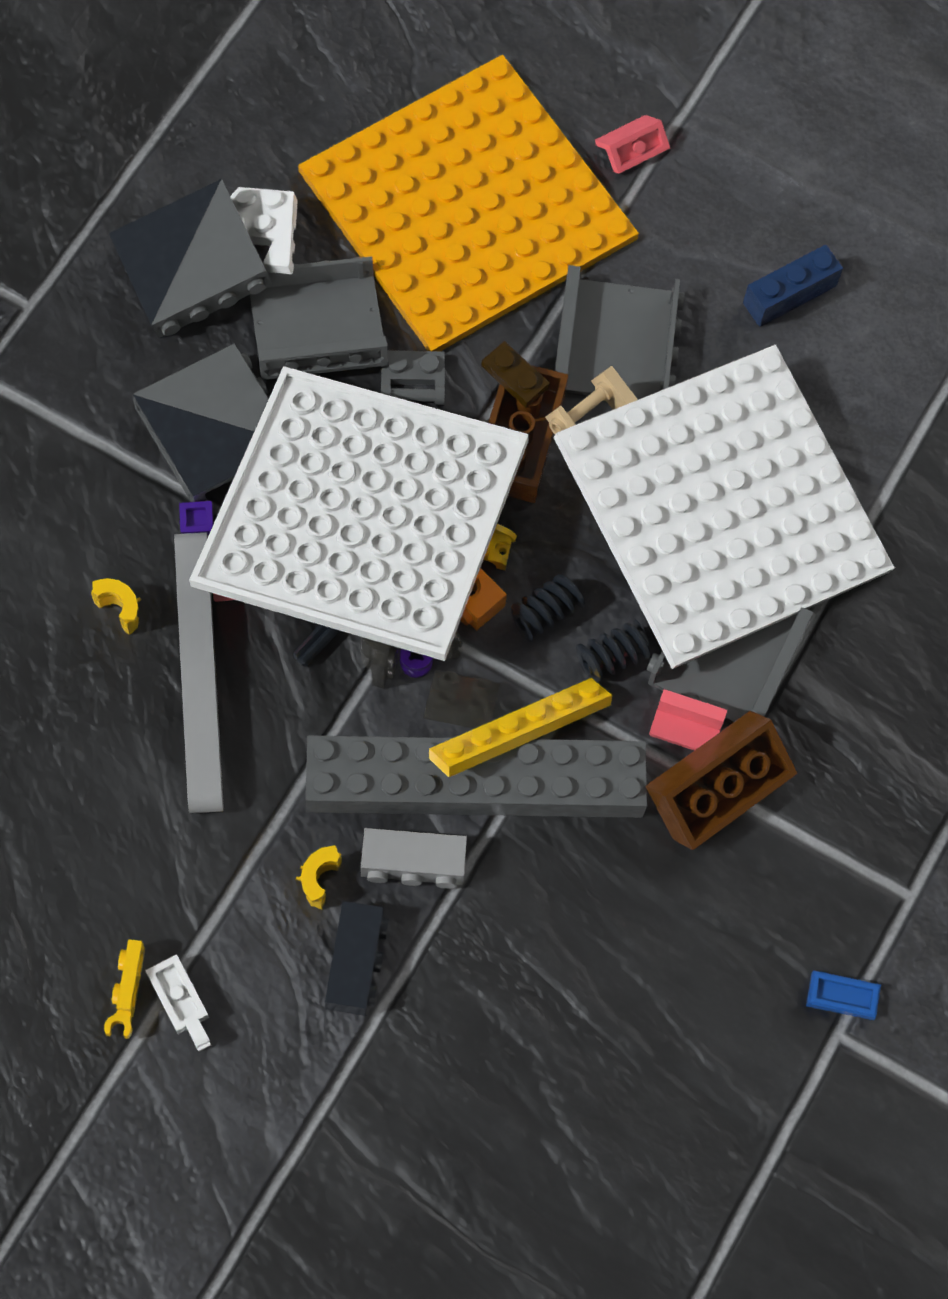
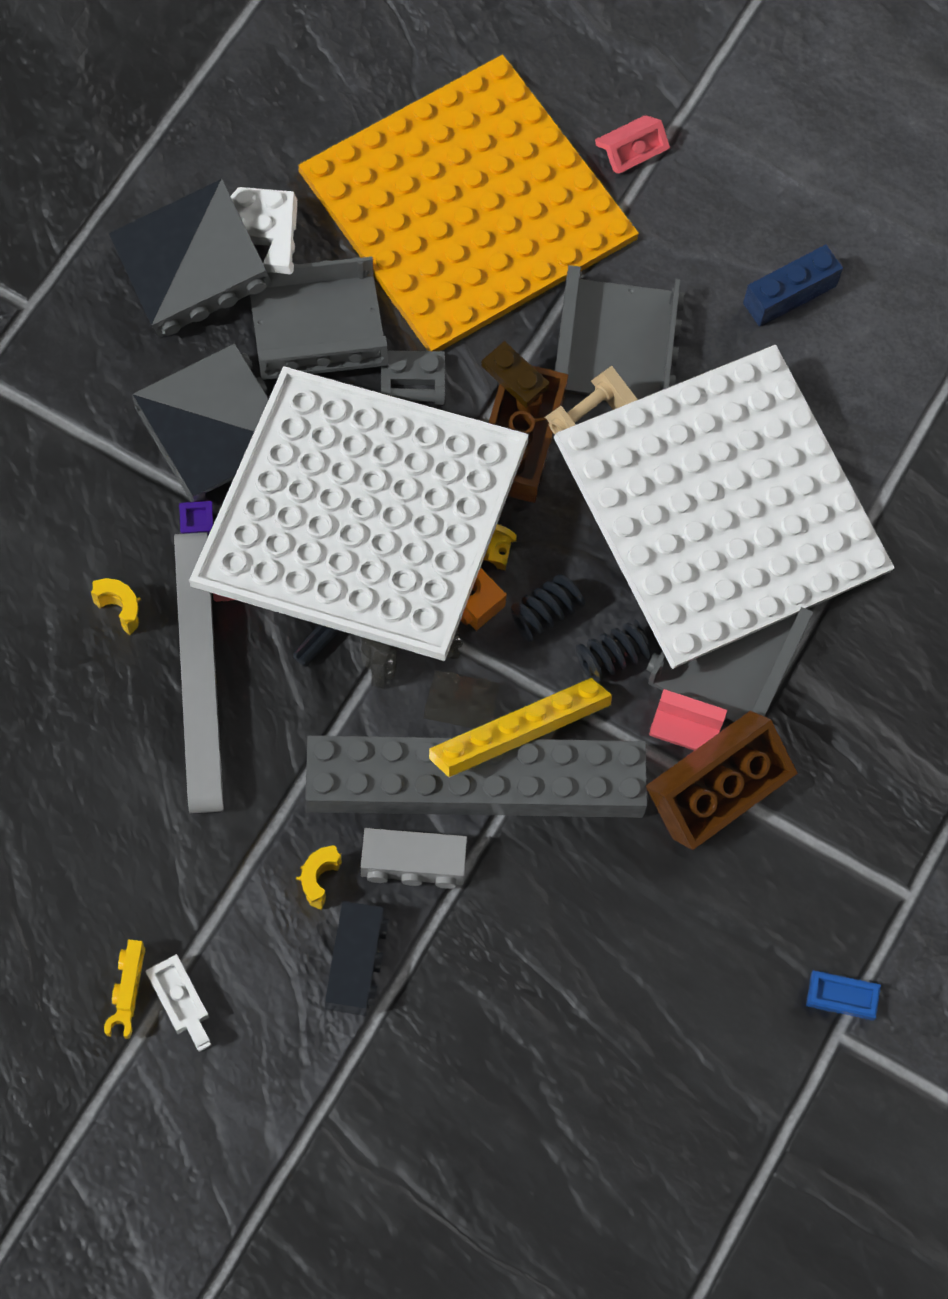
dark purple wheel [400,648,433,678] -> none

